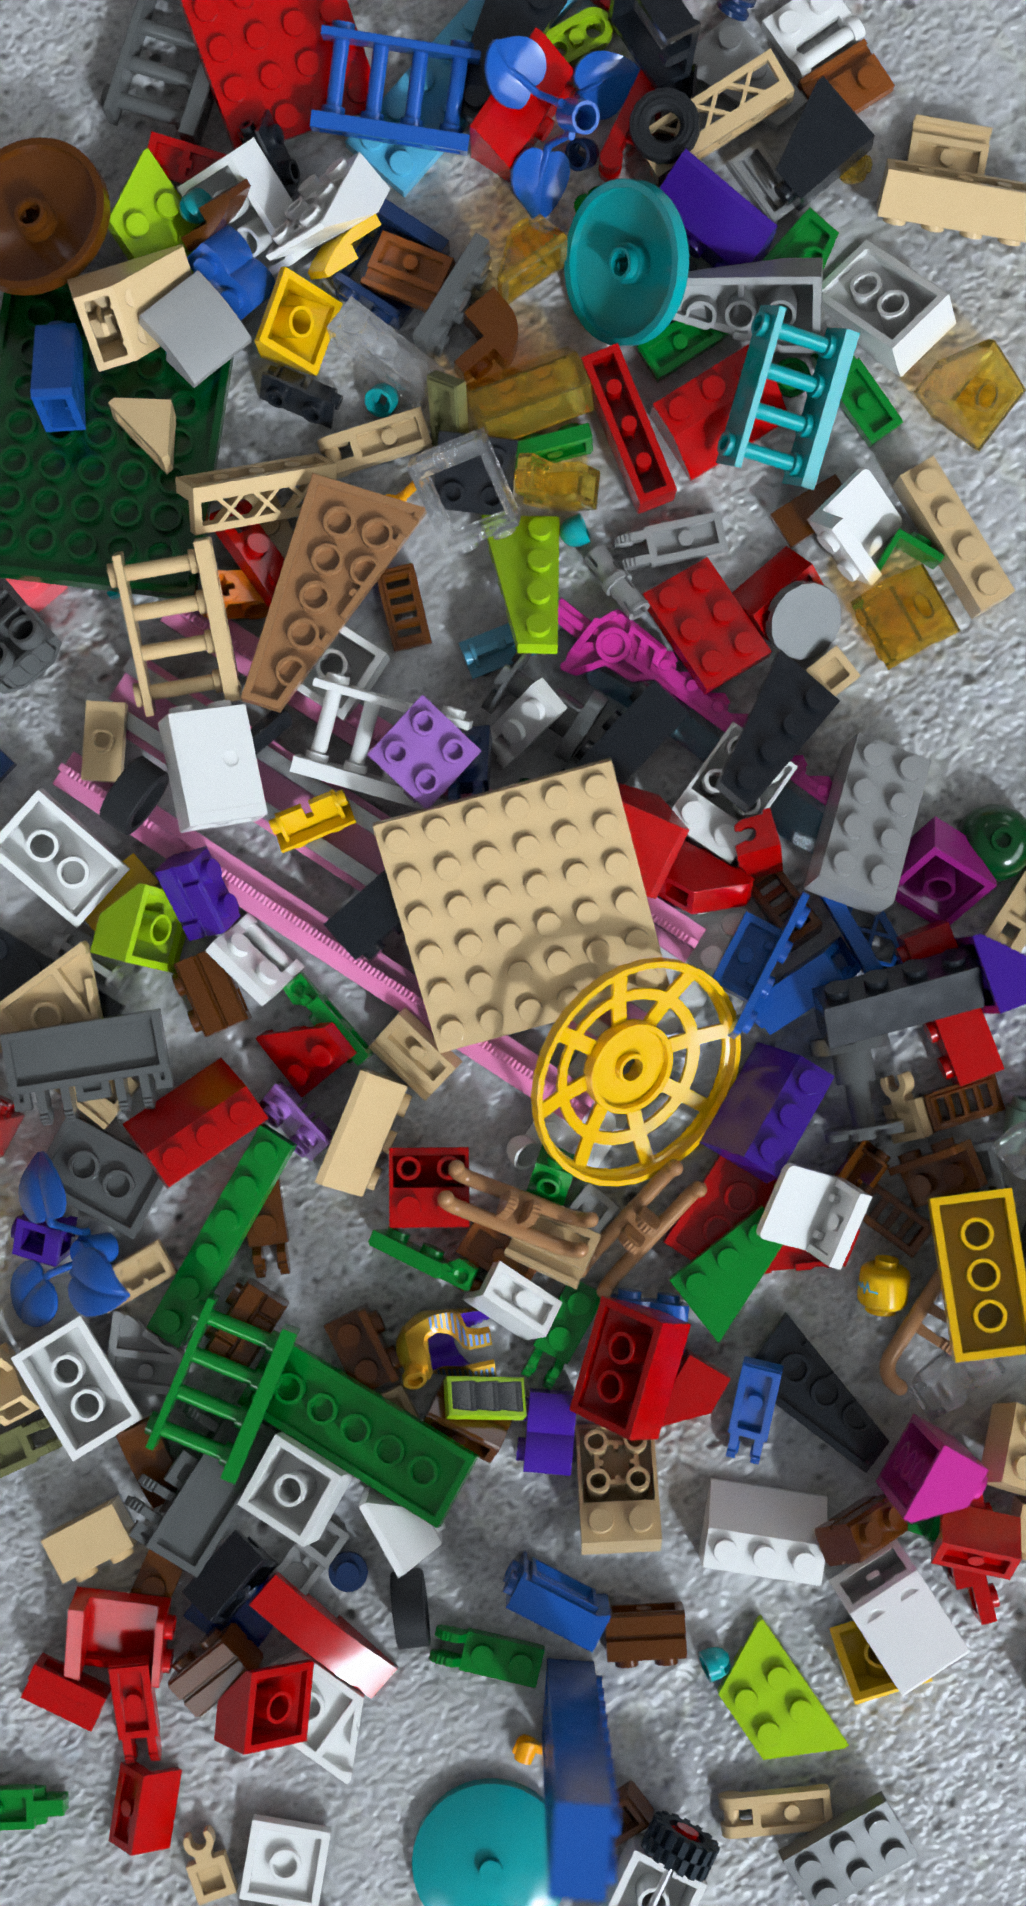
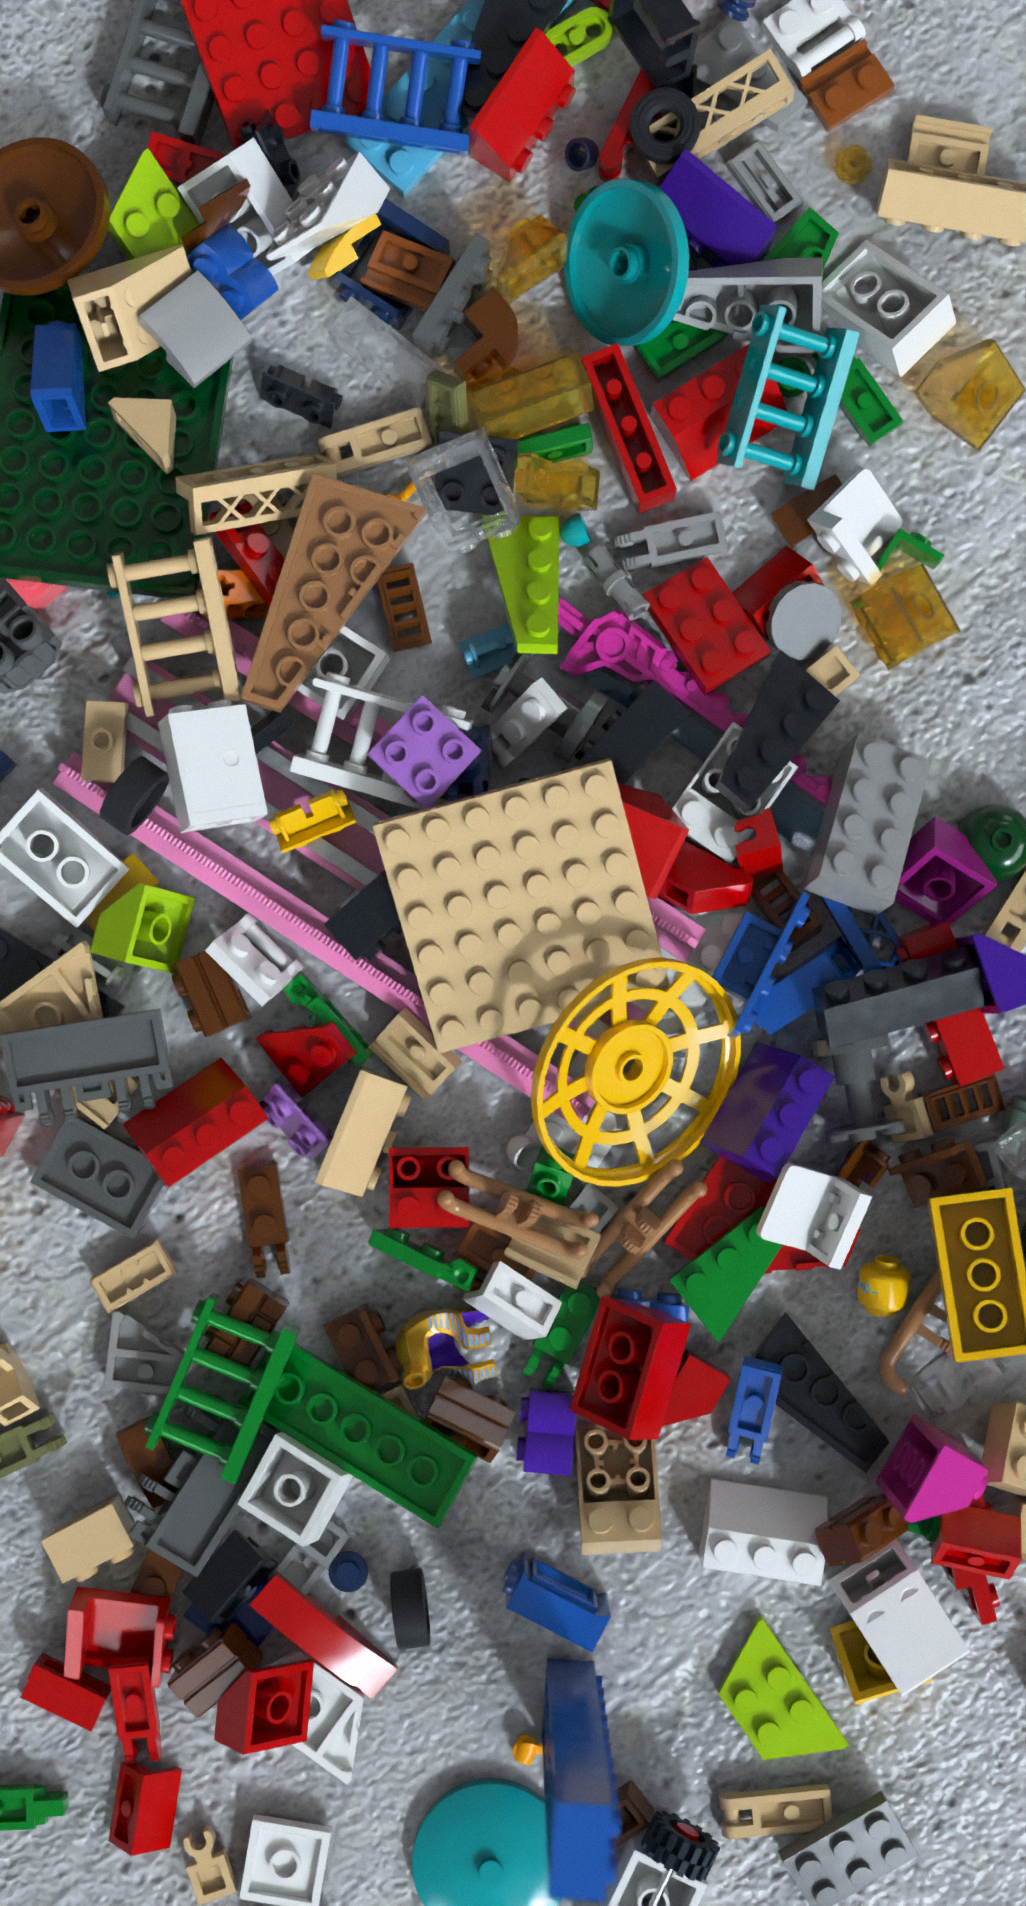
blue plant [10,1151,130,1327] -> none
dark purple brick [10,1213,78,1267] -> none
white slope [11,1315,143,1461] -> none
green plate [146,1124,298,1349] -> none
dark purple brick [154,846,240,941] -> none
teal hinge [179,188,212,224] -> none
yellow slope [255,267,343,376] -> none
white slope [359,1486,446,1578] -> none
teal hinge [364,382,399,418] -> none
green hinge [429,1624,545,1689] -> none
tile [443,1376,527,1420] -> none
blue plant [484,35,641,222] -> none
reddish brown brick [605,1602,687,1668] -> none
teal hinge [698,1647,731,1683] -> none
black slope [774,76,875,212] -> none
reddish brown slope [862,1183,932,1258] -> none
tan brick [892,455,1015,619] -> none

